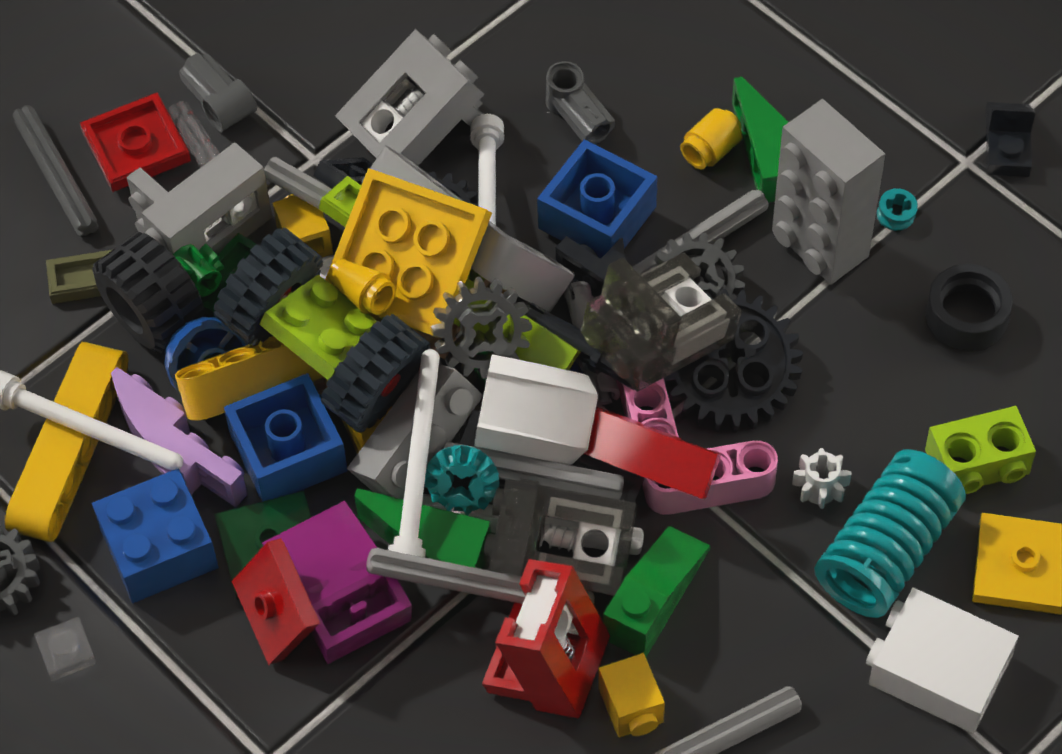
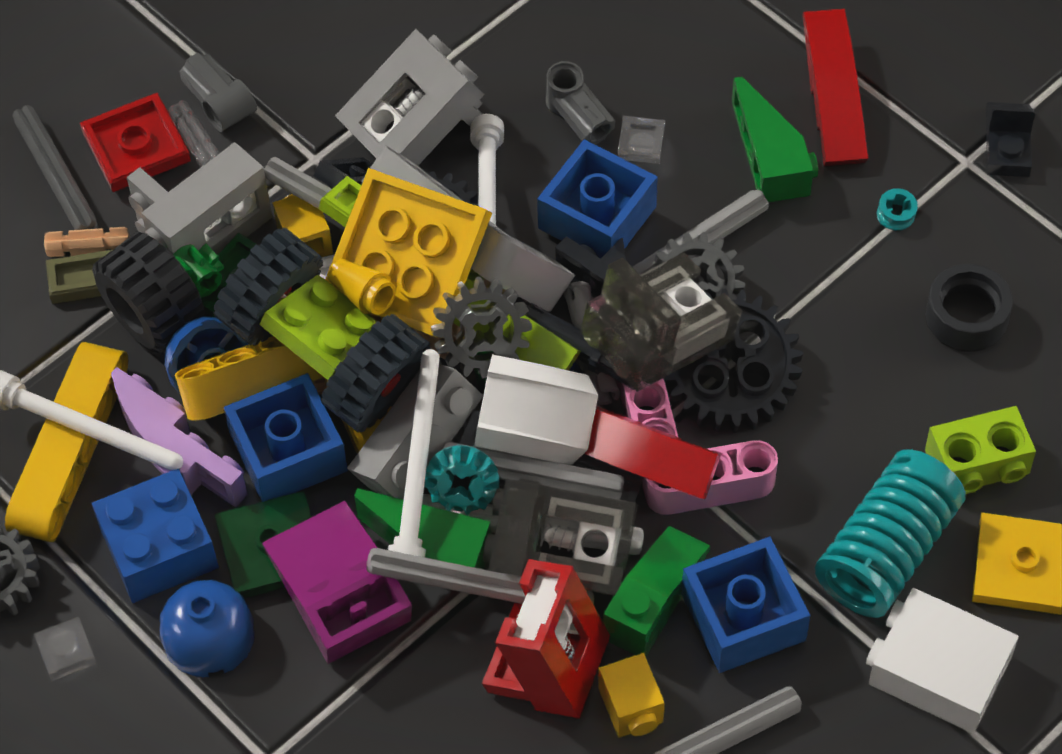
red plate [232,538,320,665] -> none
yellow brick [680,108,742,170] -> none
light grey brick [772,98,885,285] -> none
white gear [792,448,851,509] -> none
none -> light nougat axle [44,227,130,257]
none -> blue cylinder [160,580,255,677]
none -> clear plate [618,116,665,164]
none -> blue brick [681,537,810,673]
none -> red slope [803,9,868,166]

